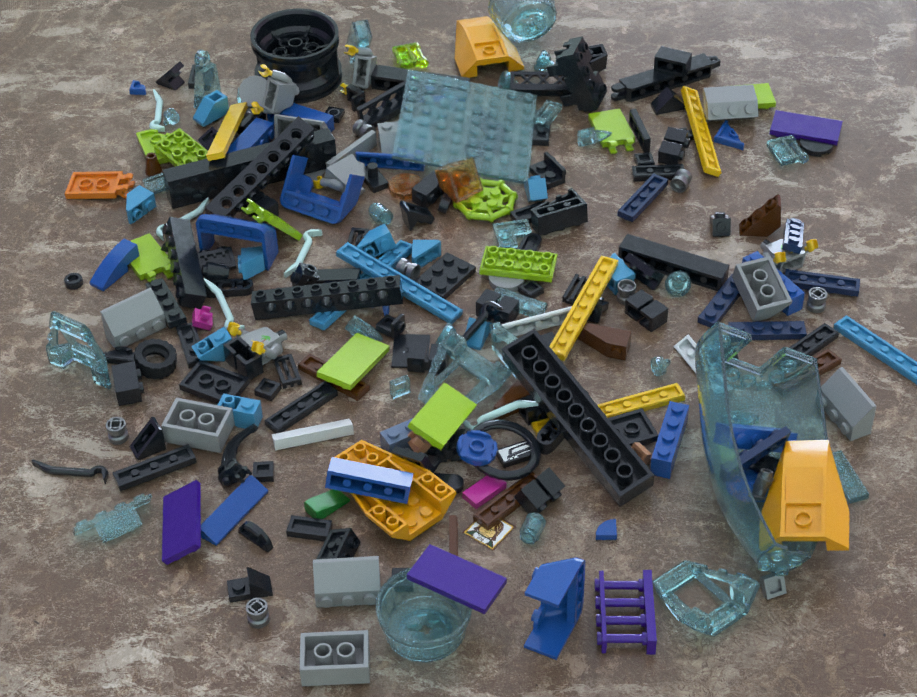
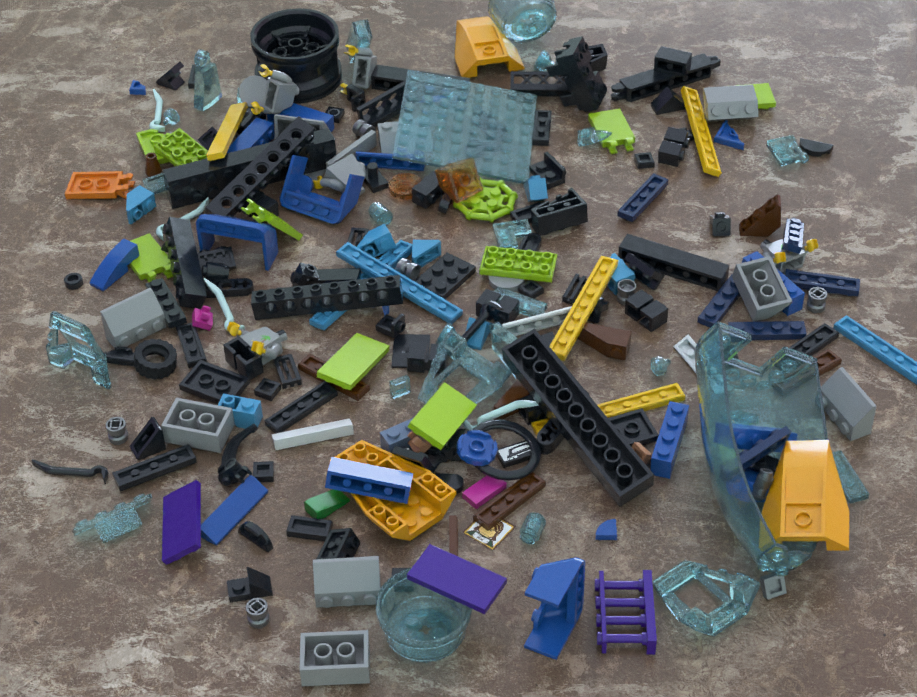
black brick [111,361,145,406] -> none
dark azure slope [191,327,232,362] -> none
dark azure slope [193,90,229,127] -> none
dark azure slope [238,246,265,280] -> none
light aqua piece [284,229,323,278] -> none
clear light blue plate [345,315,383,341] -> none
clear neon green plate [392,42,429,69] -> none
black slope [399,200,435,231] -> none
clear light blue brick [498,70,518,93] -> none
black piece [514,467,565,516] -> none
clear light blue tile [533,100,562,128] -> none
black tile [629,109,651,153] -> none
black tile [632,164,684,182] -> none
clear light blue brick [665,271,691,297] -> none
flat silver wheel [670,169,692,193] -> none
dark purple tile [769,110,843,146] -> none

